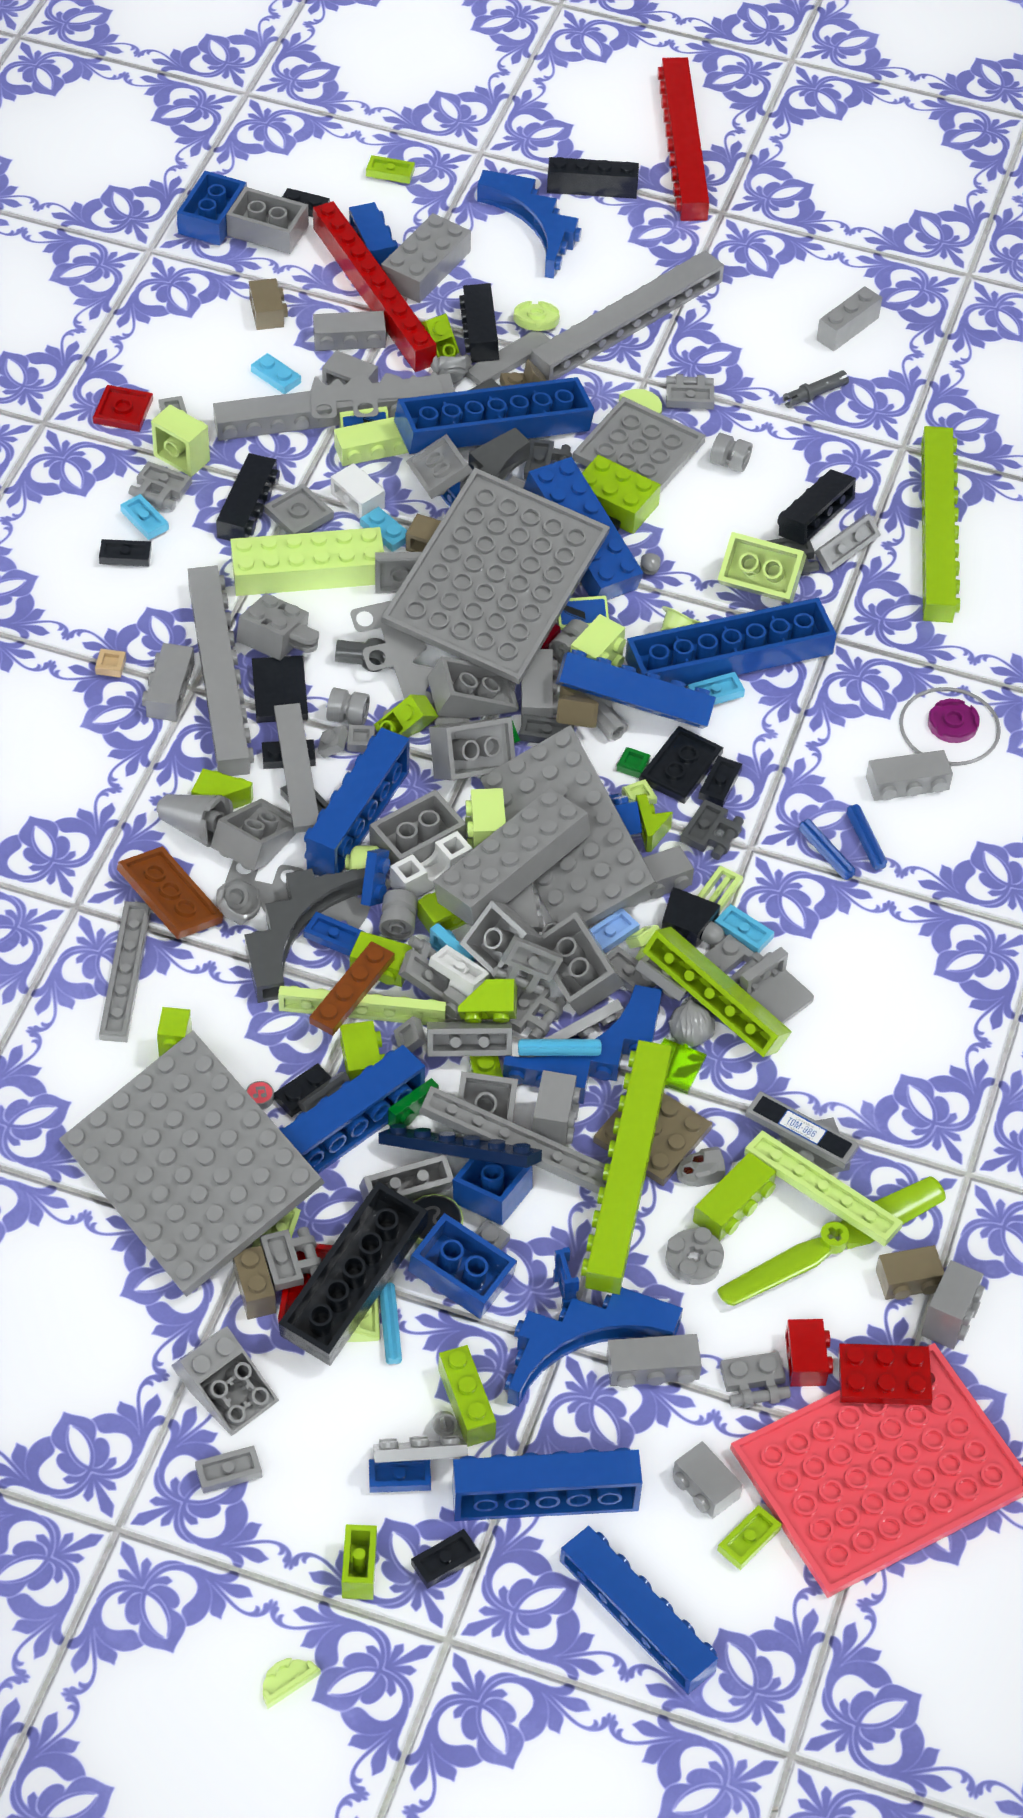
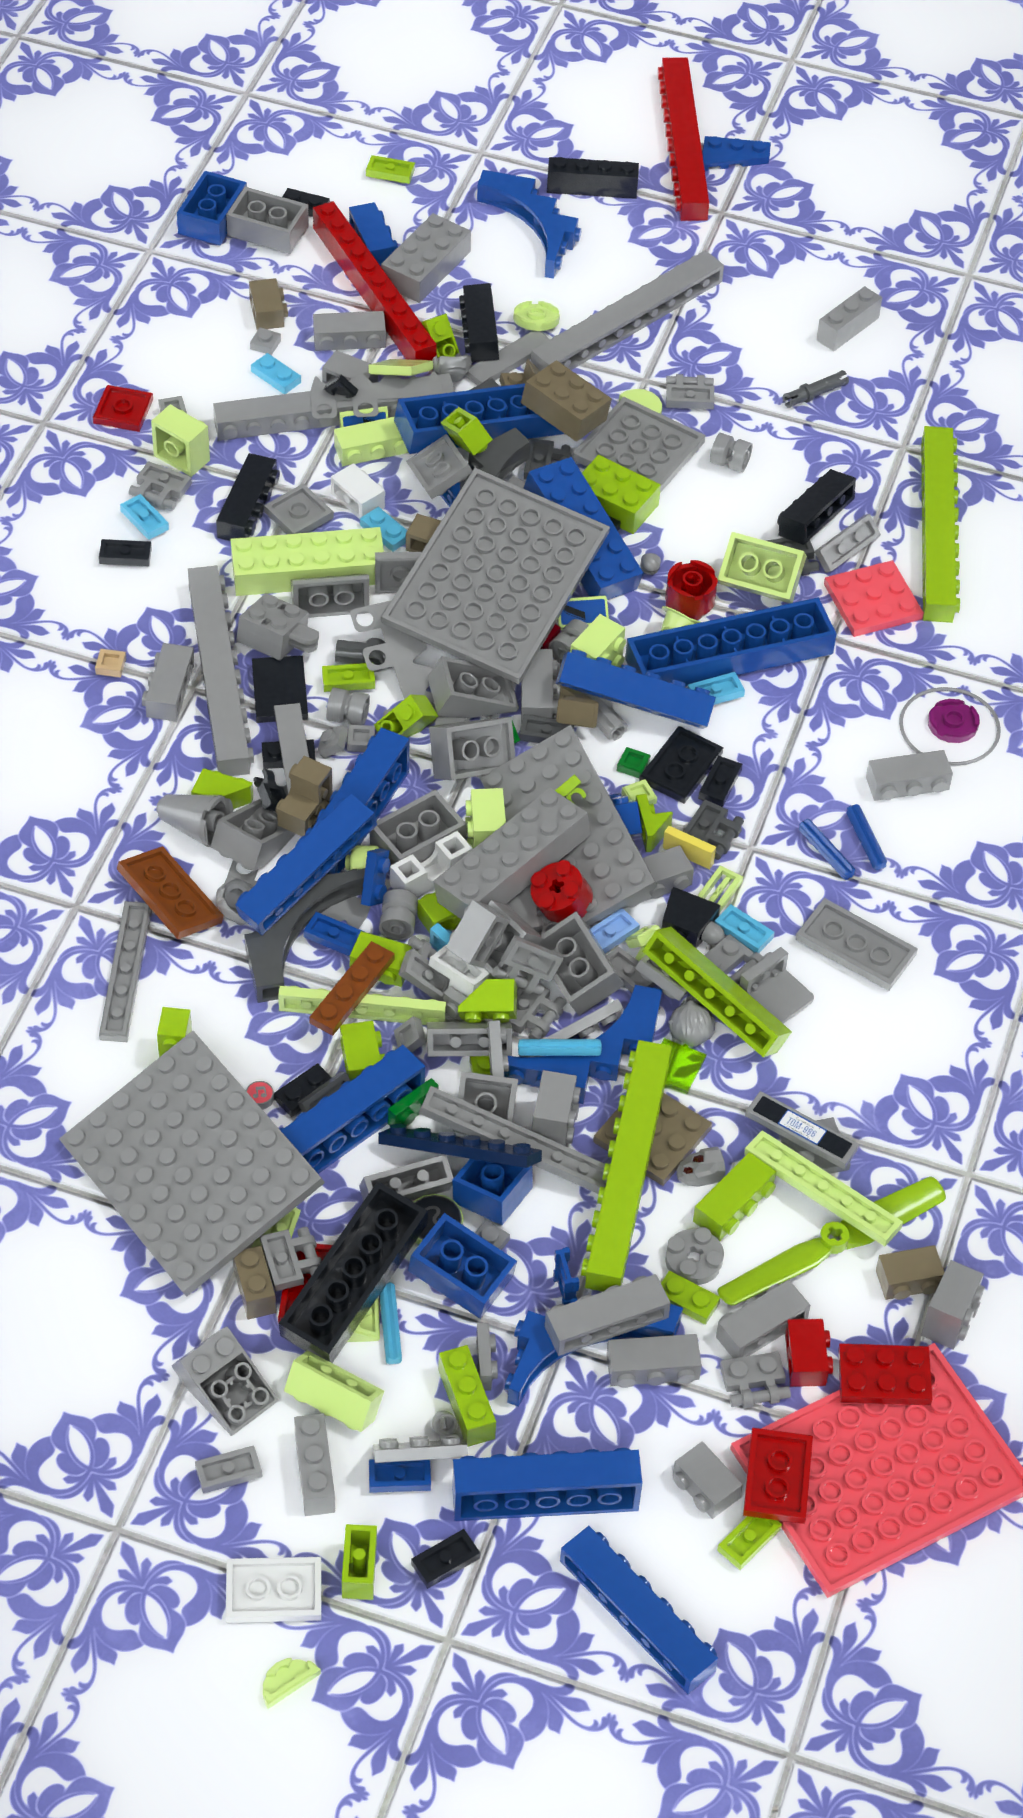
none -> white plate [226,1557,321,1623]
none -> blue brick [235,794,377,936]
none -> light grey plate [250,327,281,355]
none -> black plate [253,769,286,812]
none -> dark tan brick [276,756,333,836]
none -> yellowish green brick [284,1350,384,1432]
none -> light grey slope [291,574,370,618]
none -> light grey brick [294,1413,336,1516]
none -> lime plate [322,663,375,692]
none -> black tile [324,374,358,398]
none -> yellowish green tile [368,359,433,376]
none -> lime brick [440,407,493,455]
none -> light grey brick [446,900,510,968]
none -> light grey plate [476,1323,498,1391]
none -> light grey plate [487,1020,509,1077]
none -> dark tan brick [521,360,612,442]
none -> red brick [531,860,593,923]
none -> light grey brick [545,1274,671,1356]
none -> lime tile [555,774,586,804]
none -> lime plate [661,1270,721,1325]
none -> light yellow tile [663,826,716,870]
none -> red brick [665,560,718,620]
none -> blue wing [702,136,771,171]
none -> light grey brick [716,1279,811,1358]
none -> red plate [743,1428,813,1524]
none -> light grey plate [795,898,918,991]
none -> coral plate [824,560,924,637]

